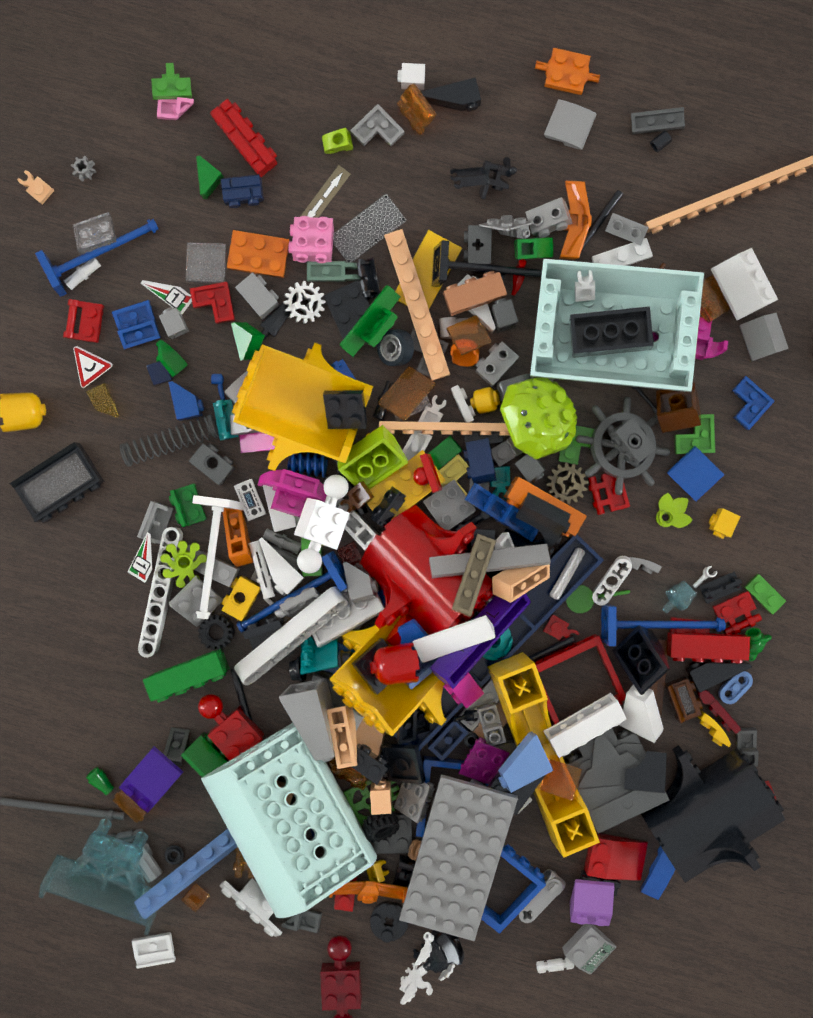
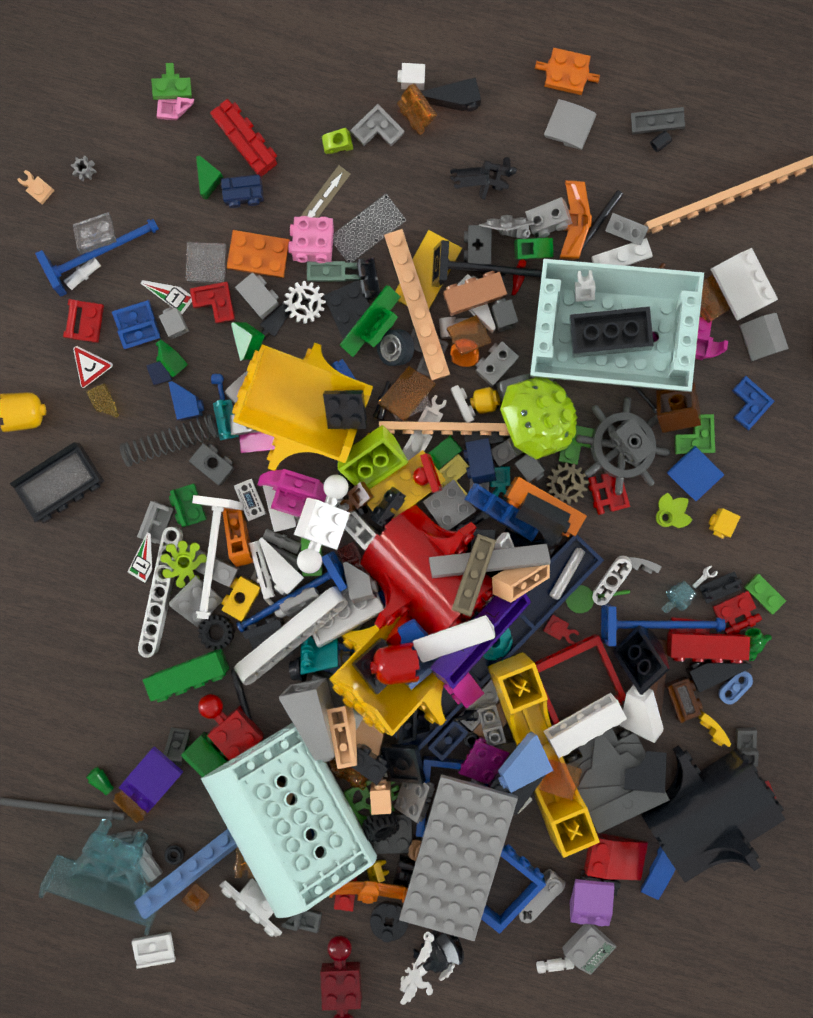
blue piece [287,452,328,478] -> none
black bar [528,635,576,662] -> none
dark red hinge [697,689,741,734] -> none

